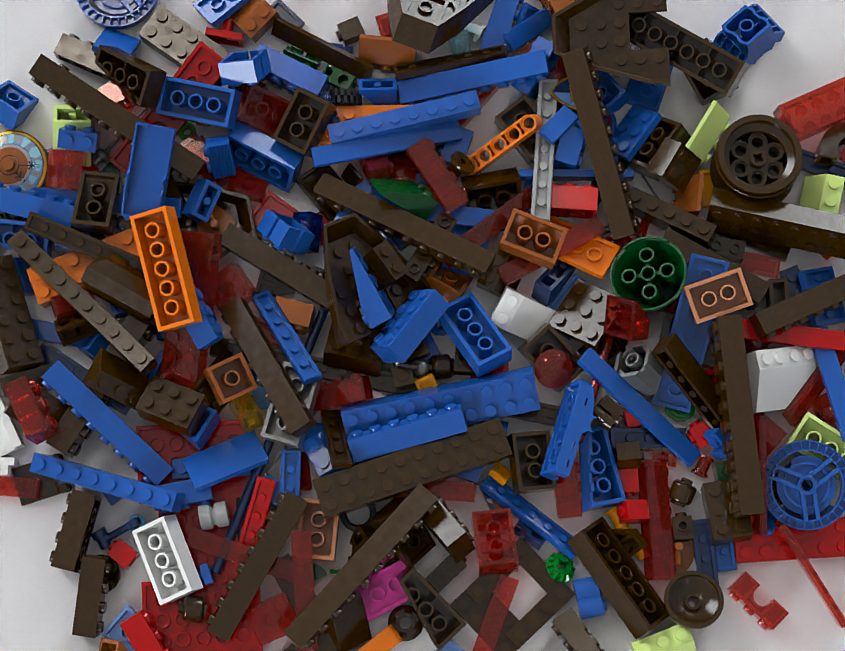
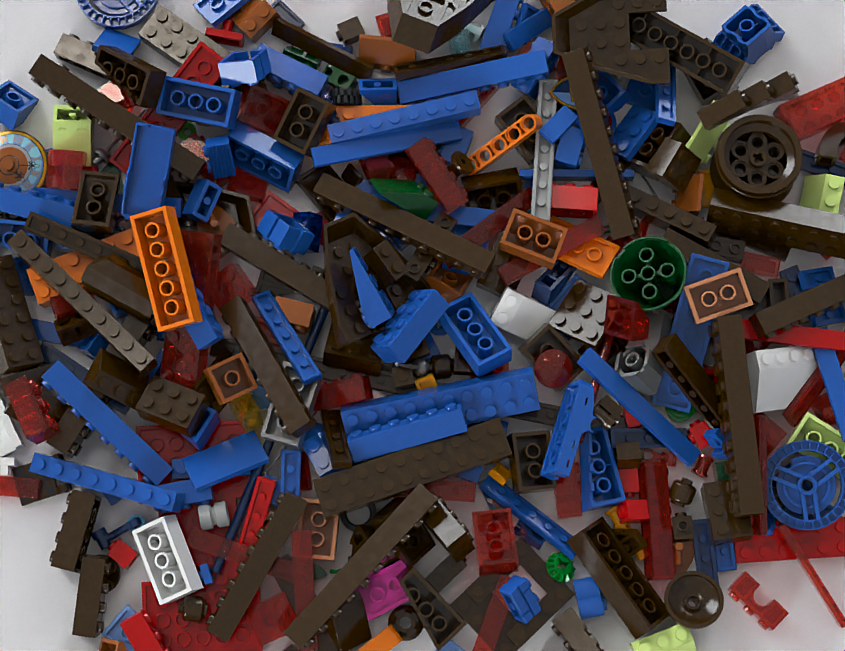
blue brick [57,125,101,153] -> none
none -> blue brick [499,575,541,624]
none -> blue plate [655,65,676,126]
none -> dark brown arch [697,71,800,131]

